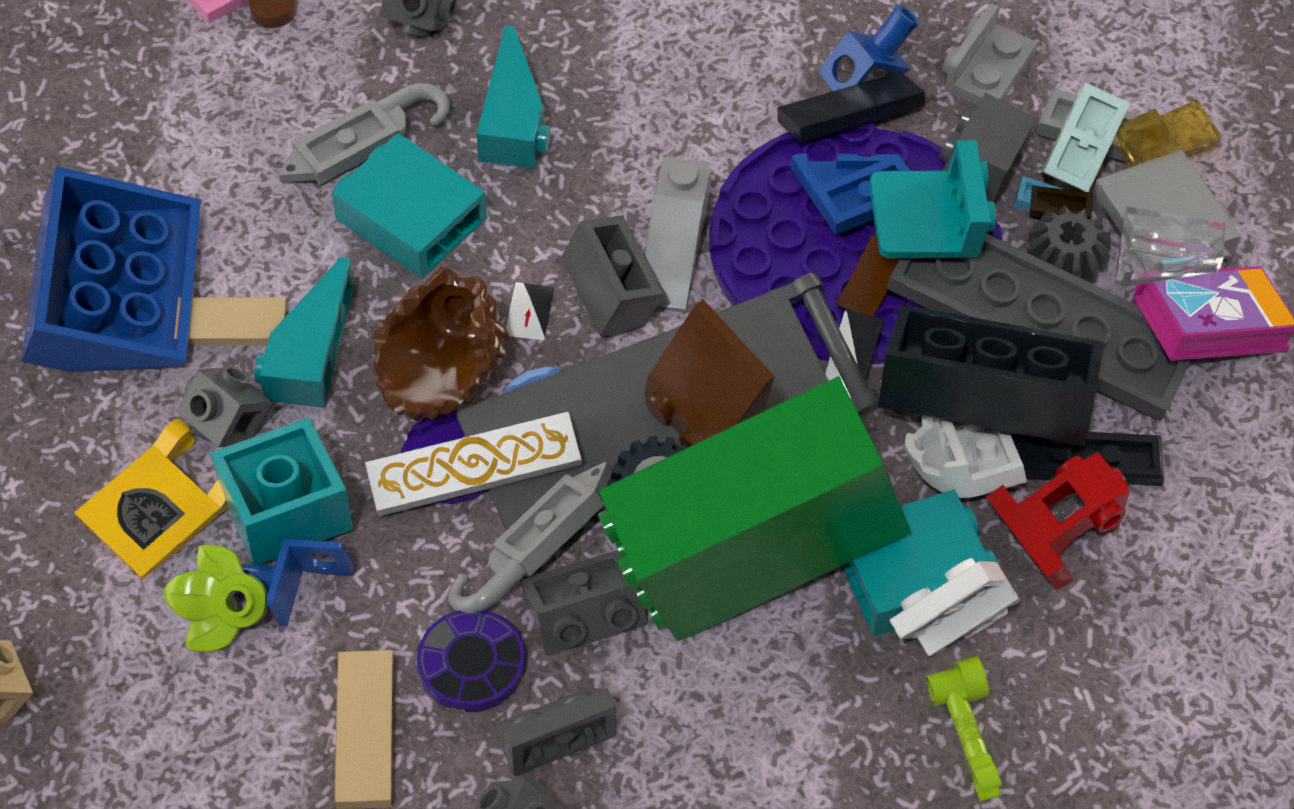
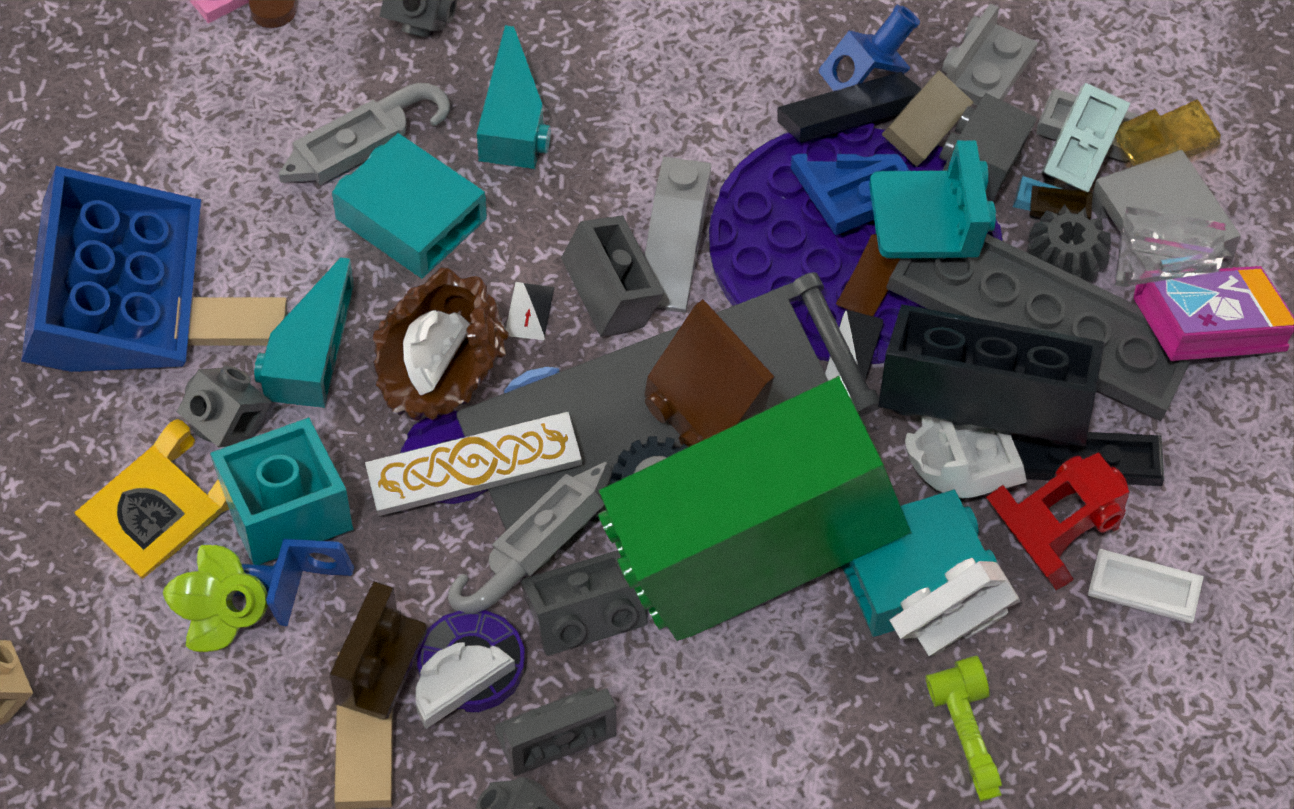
none -> dark brown bracket [330,581,427,720]
none -> white tile [403,310,470,395]
none -> white tile [416,642,515,729]
none -> dark tan tile [882,70,973,167]
none -> white tile [1088,549,1204,624]

